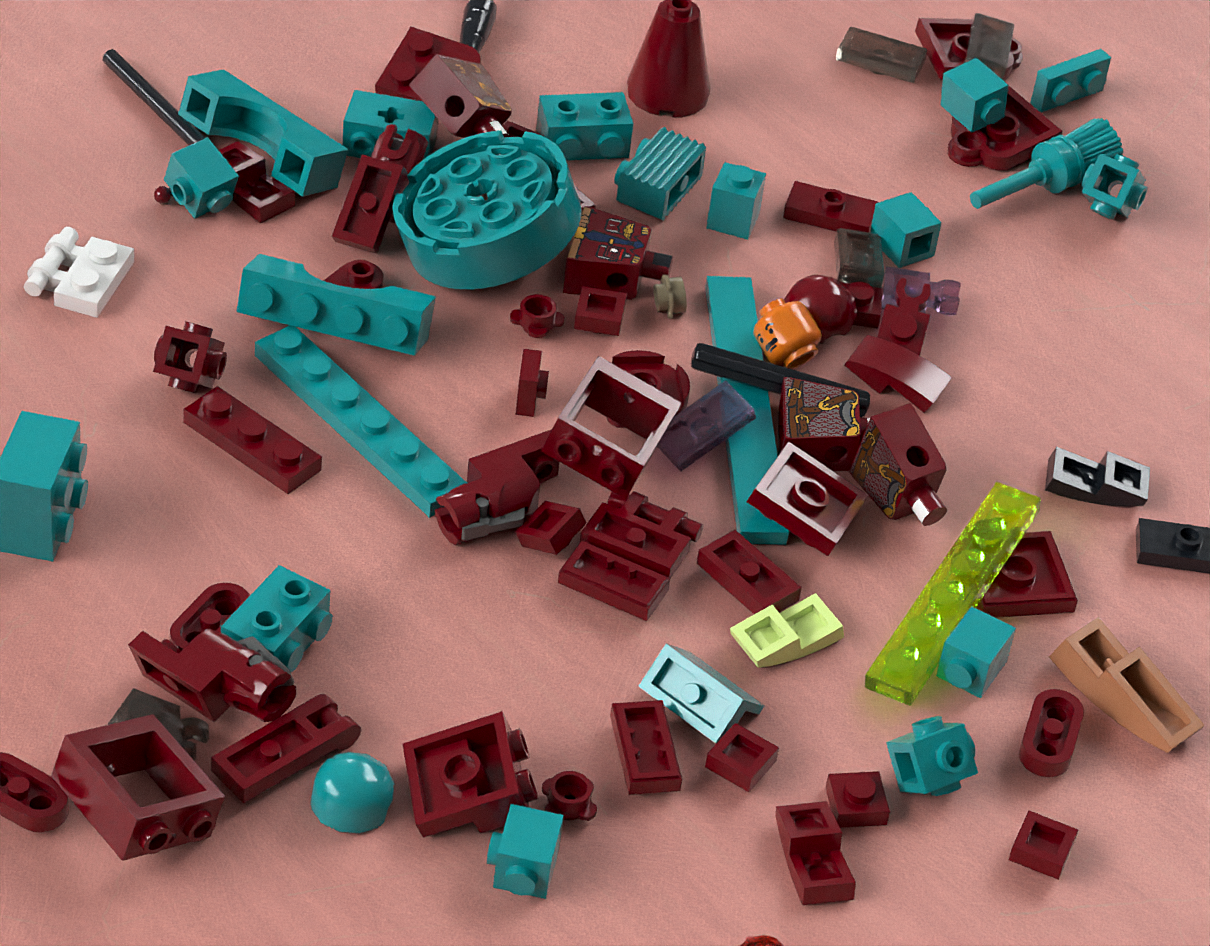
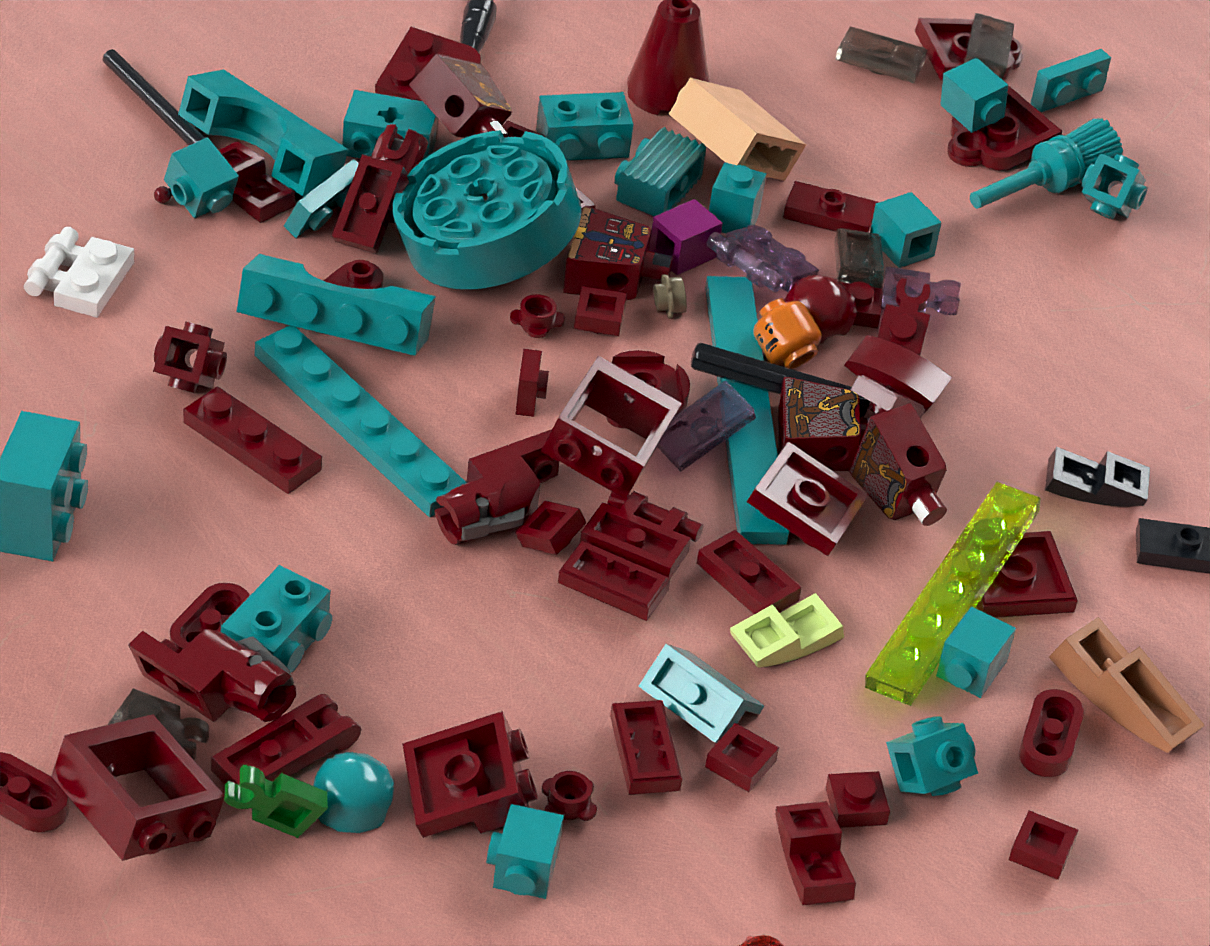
none -> green plate [224,765,328,838]
none -> teal plate [284,159,359,238]
none -> magenta brick [649,199,723,275]
none -> light nougat brick [669,78,807,181]
none -> clear purple plate [706,225,820,292]
none -> plate [851,375,926,419]

